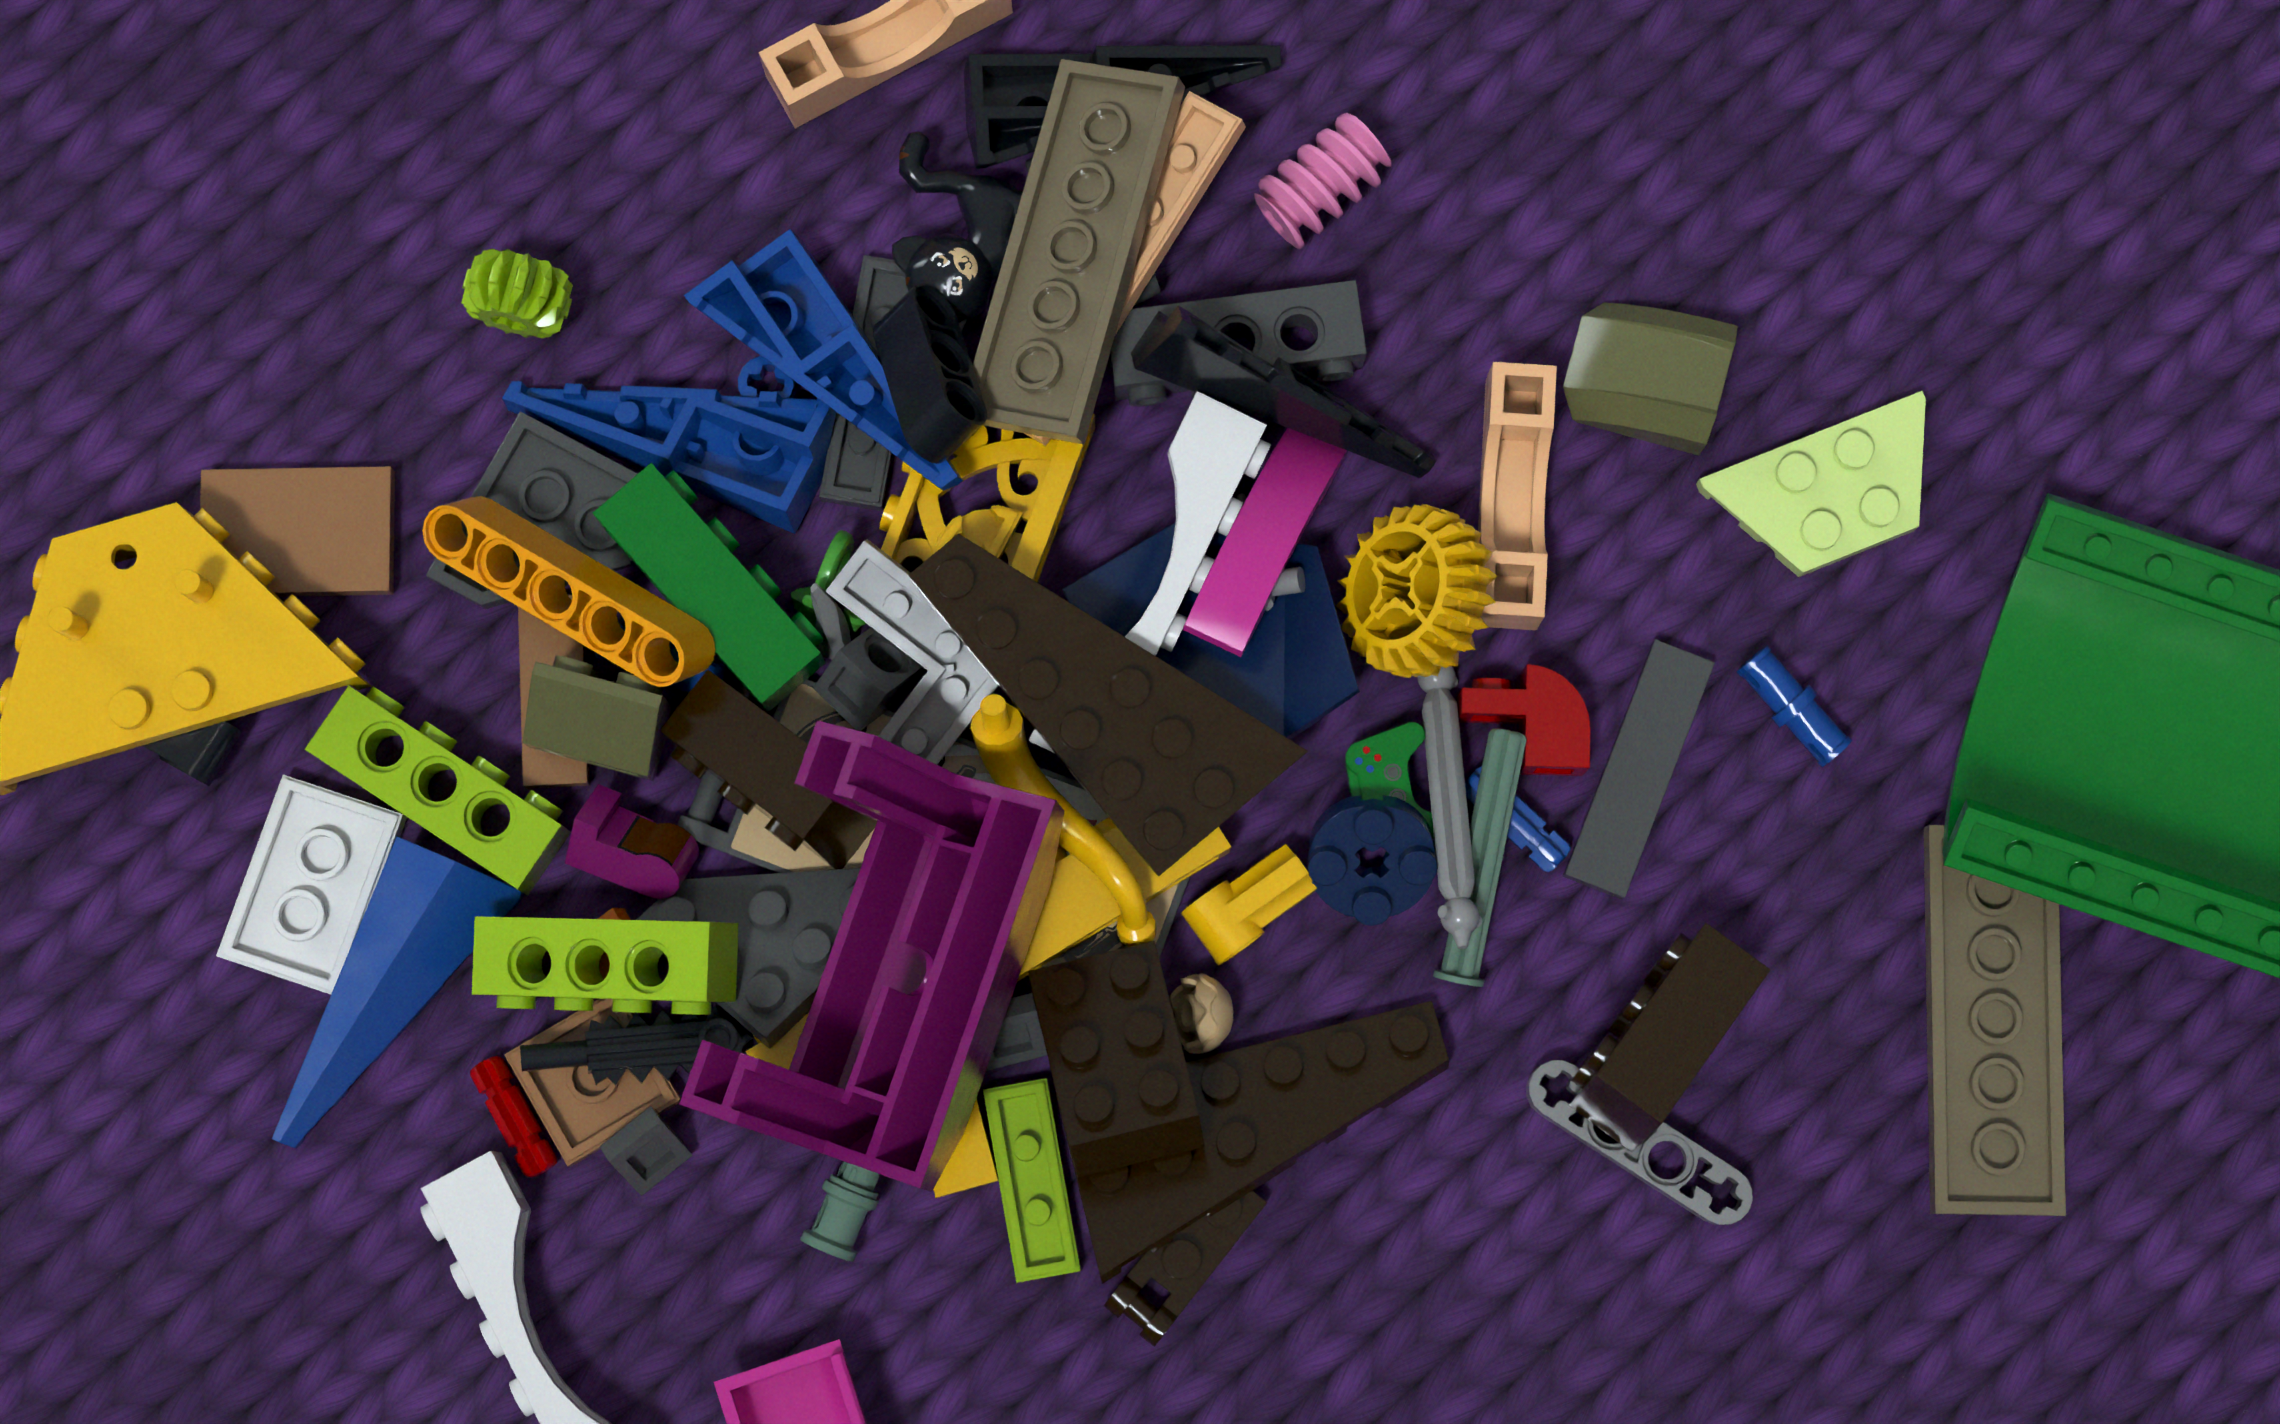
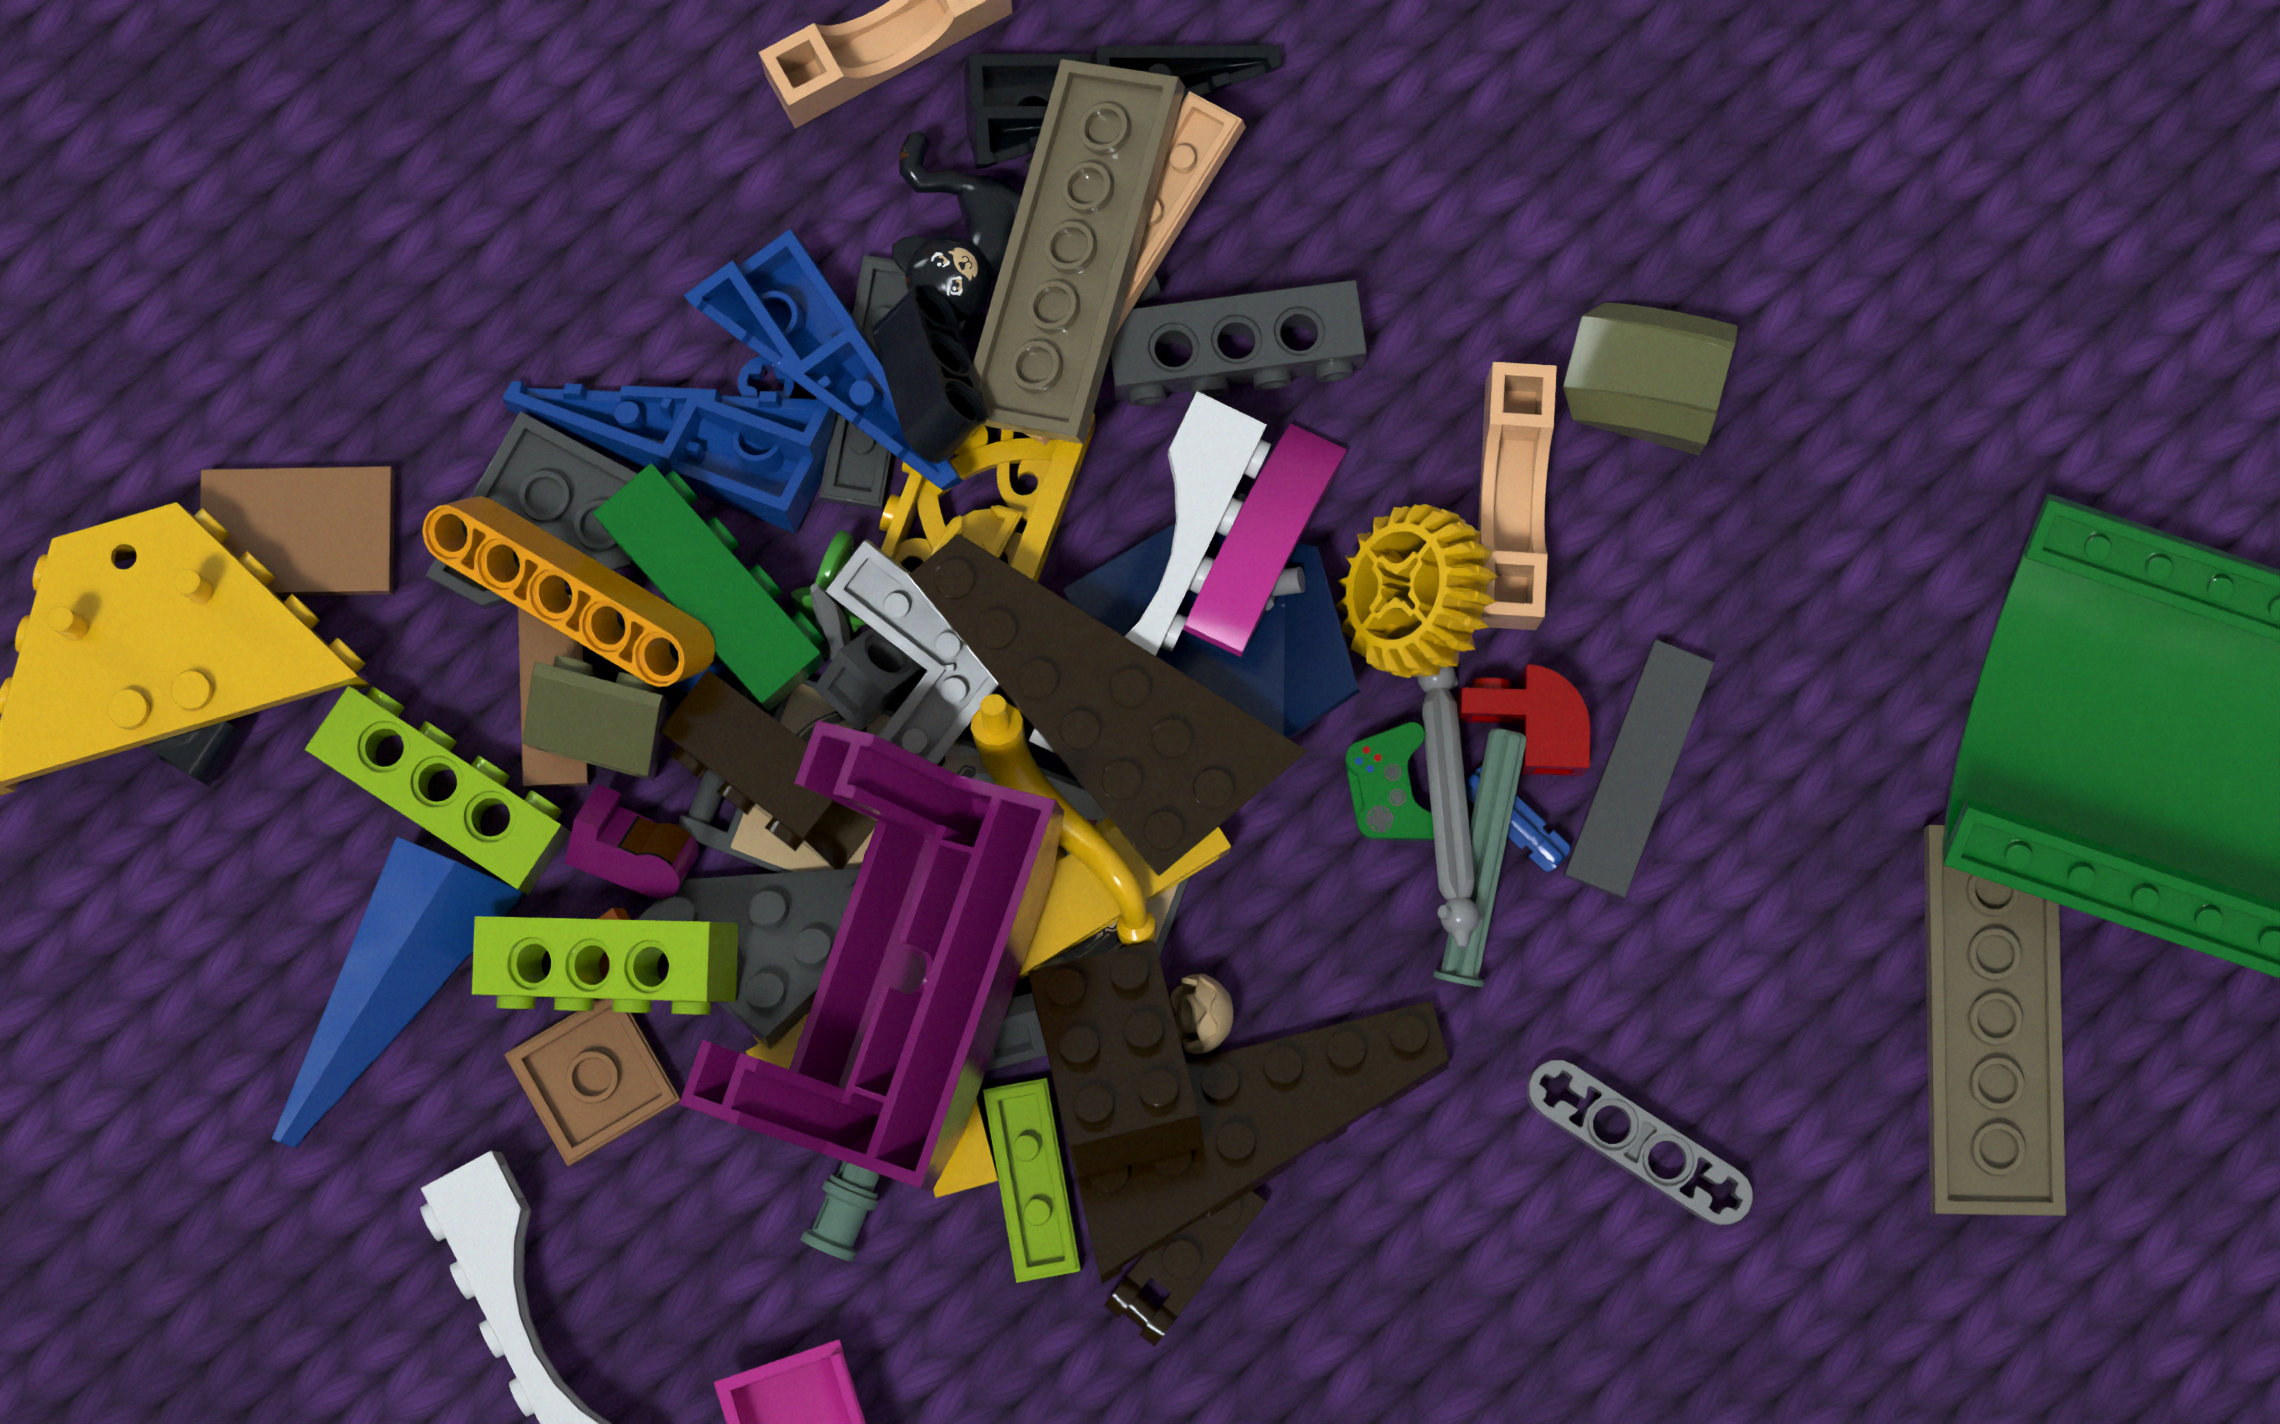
white tile [216,775,407,994] -> none
lime gear [461,249,573,339] -> none
red axle [470,1056,557,1178] -> none
black piece [520,1006,753,1086] -> none
dark grey plate [600,1106,693,1196] -> none
black wedge [1131,305,1436,478] -> none
yellow piece [1181,844,1317,966] -> none
bright pink piece [1254,113,1391,250] -> none
dark blue plate [1307,795,1438,926] -> none
dark brown brick [1569,923,1771,1152] -> none
yellowish green wing [1696,391,1926,577] -> none
blue pin [1736,645,1853,767] -> none

